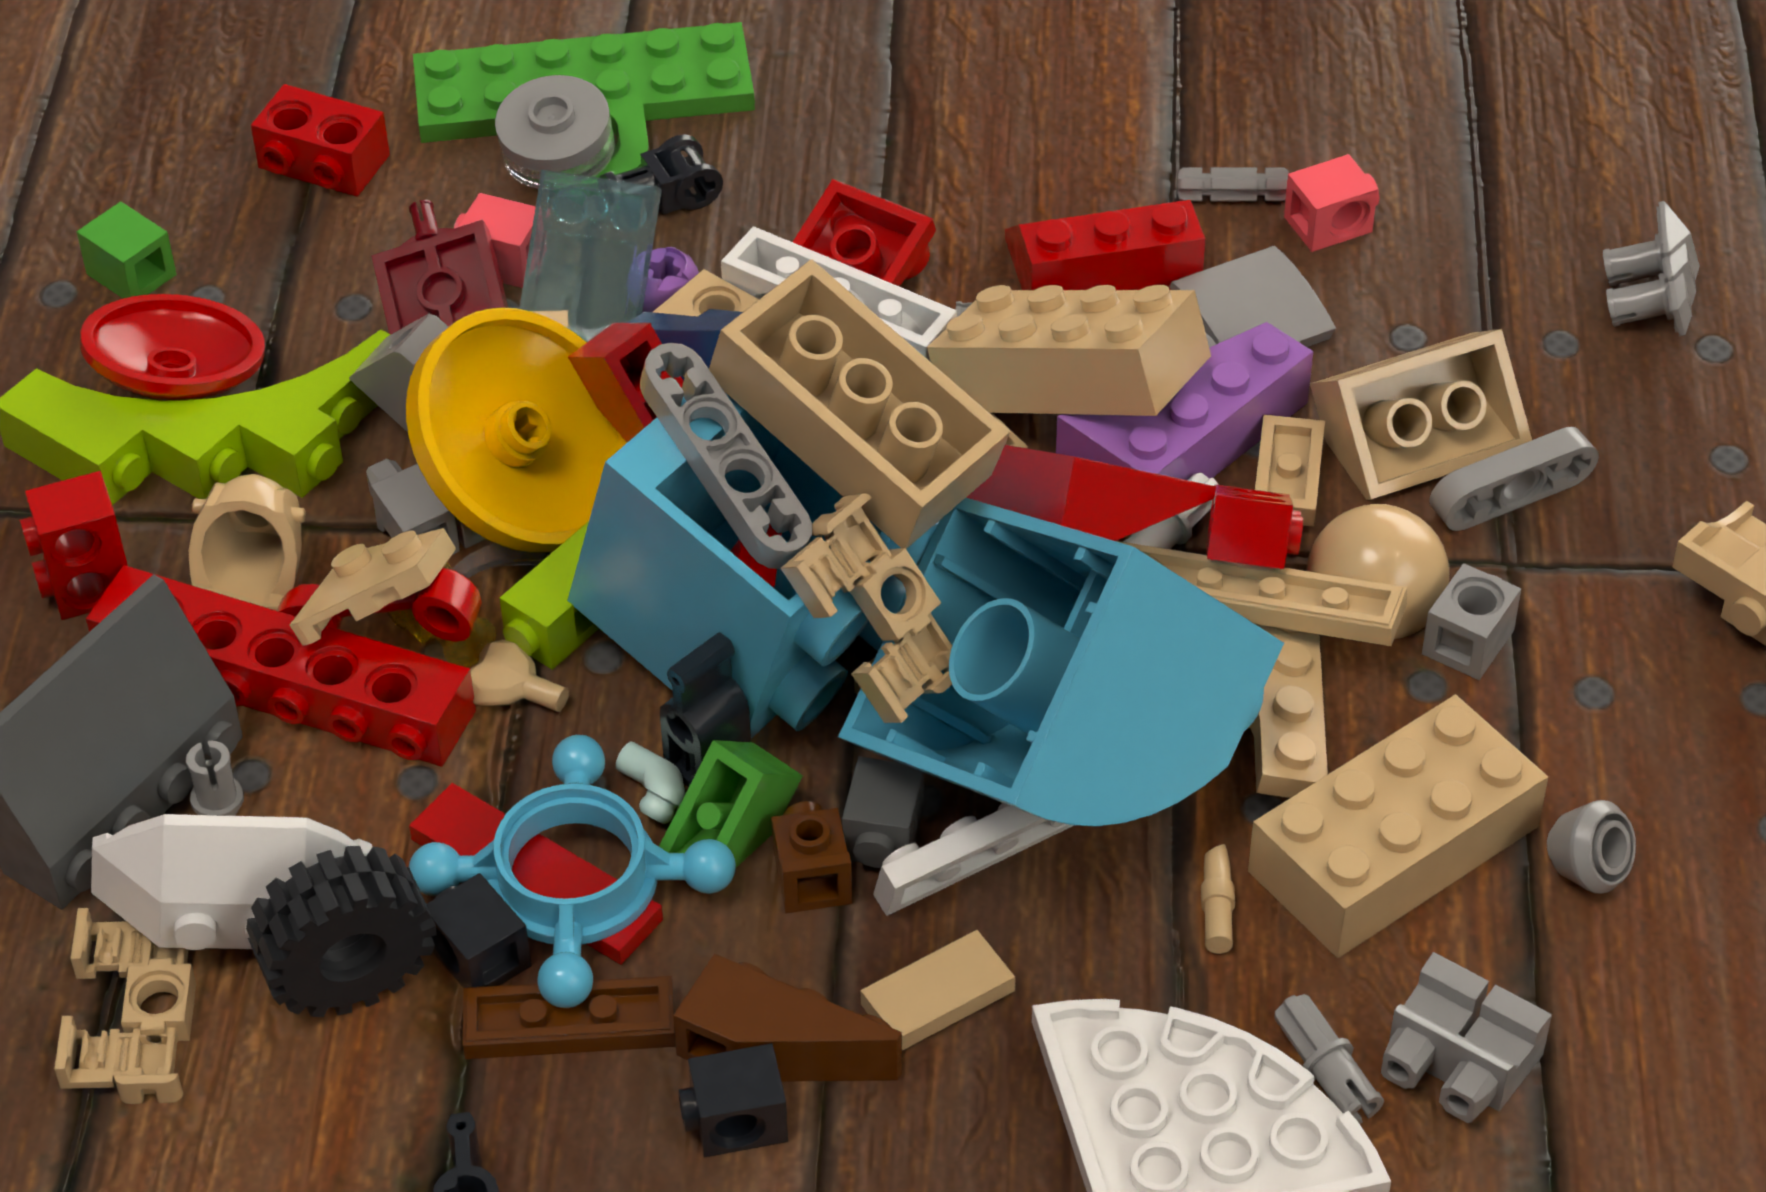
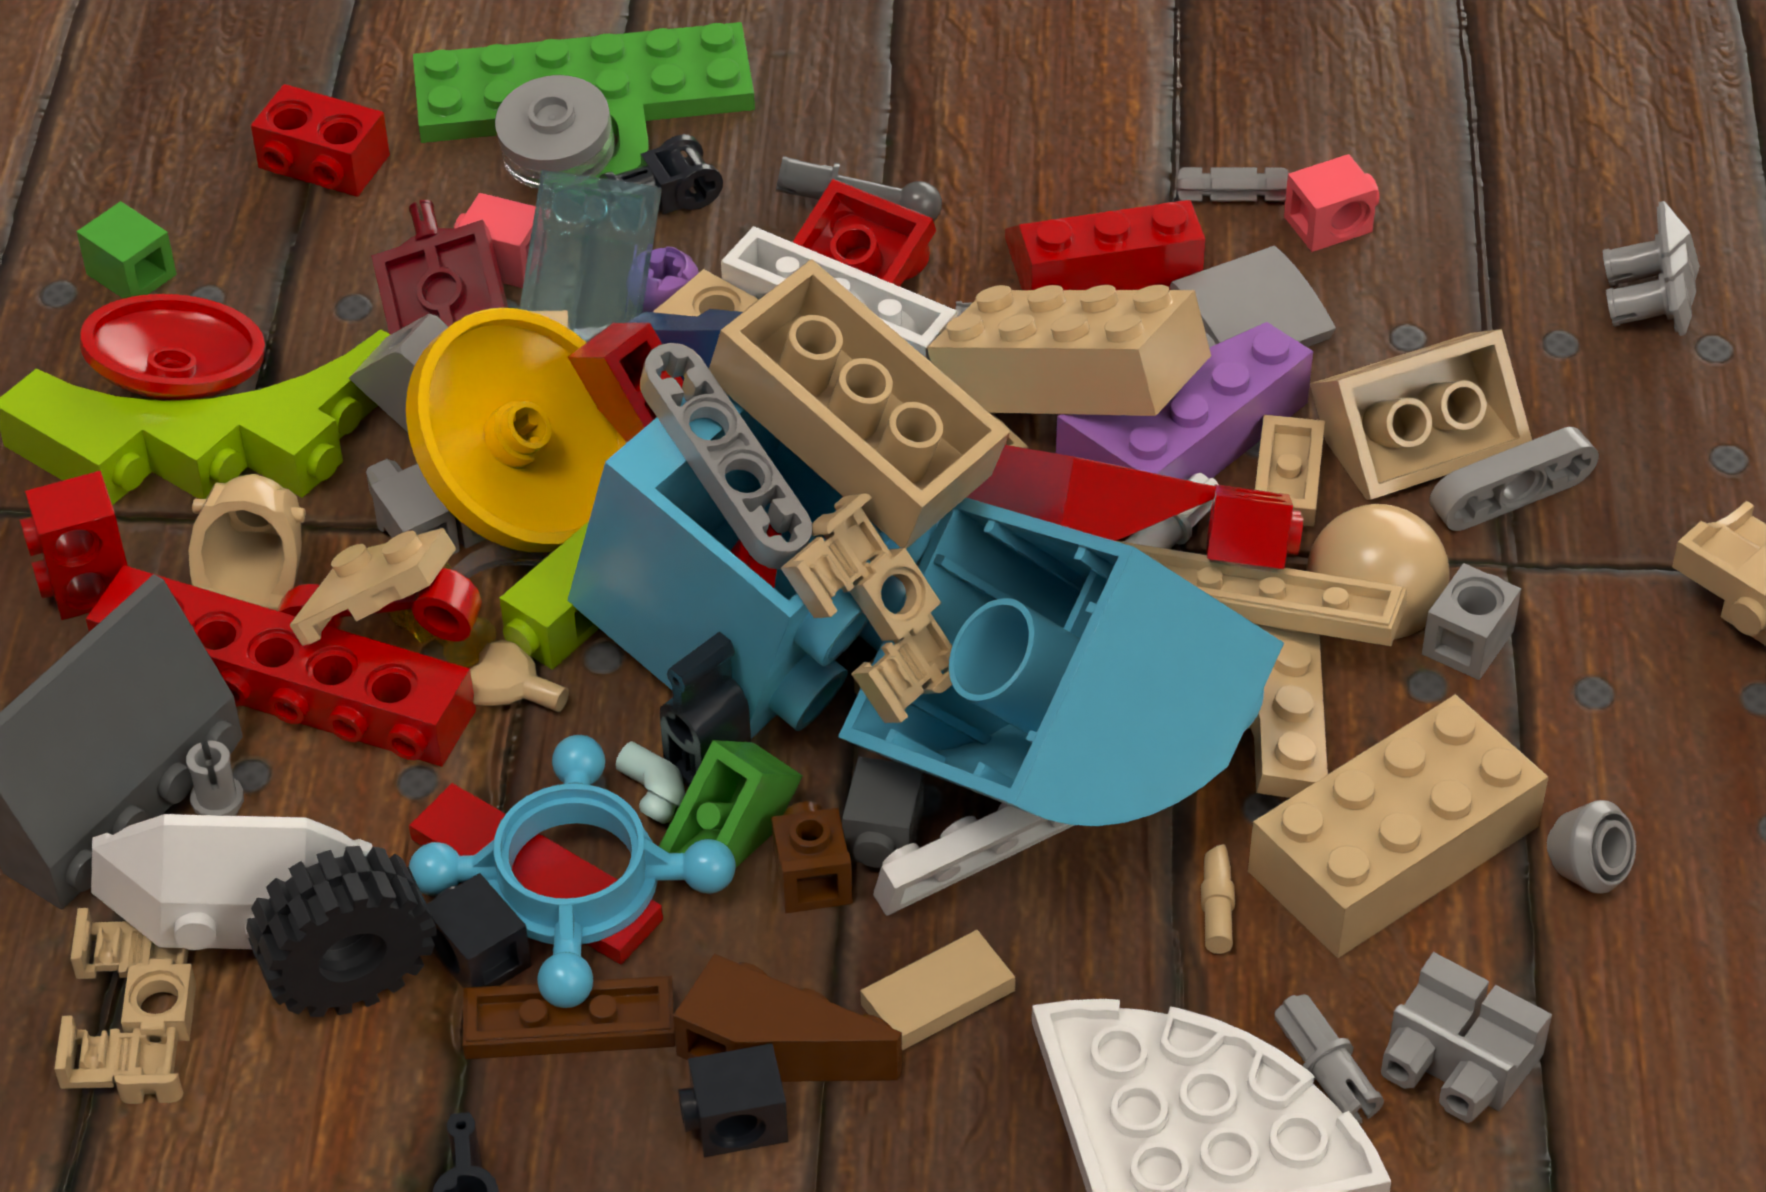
none -> dark grey pin [776,156,942,221]

